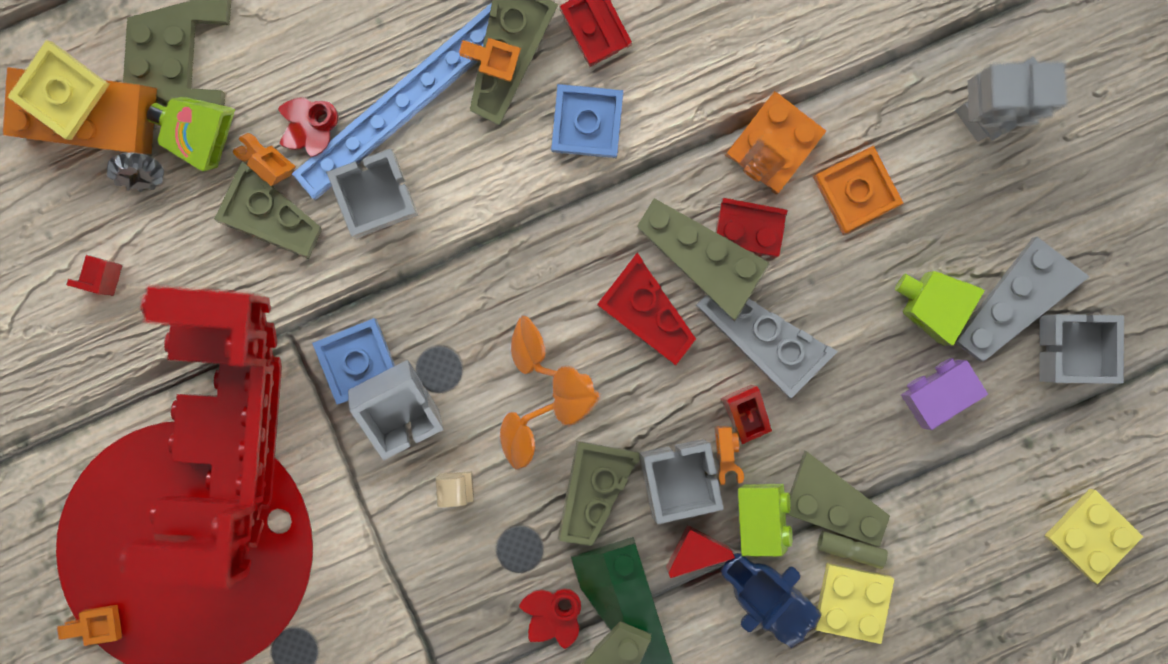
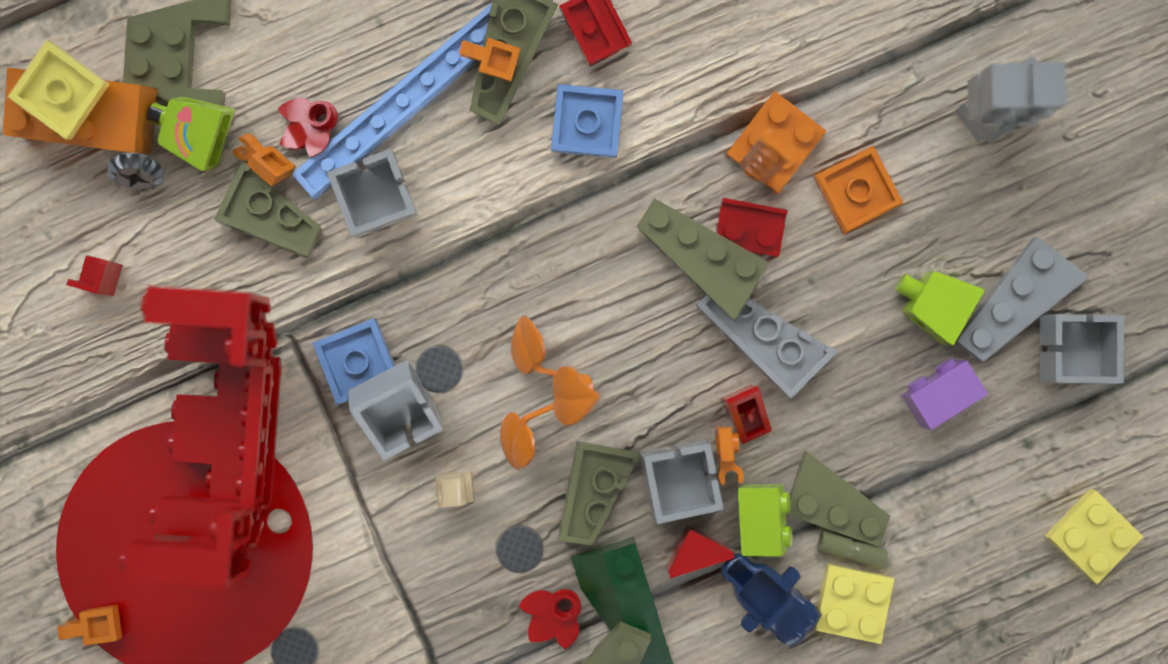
red wing [597,252,696,365] -> none

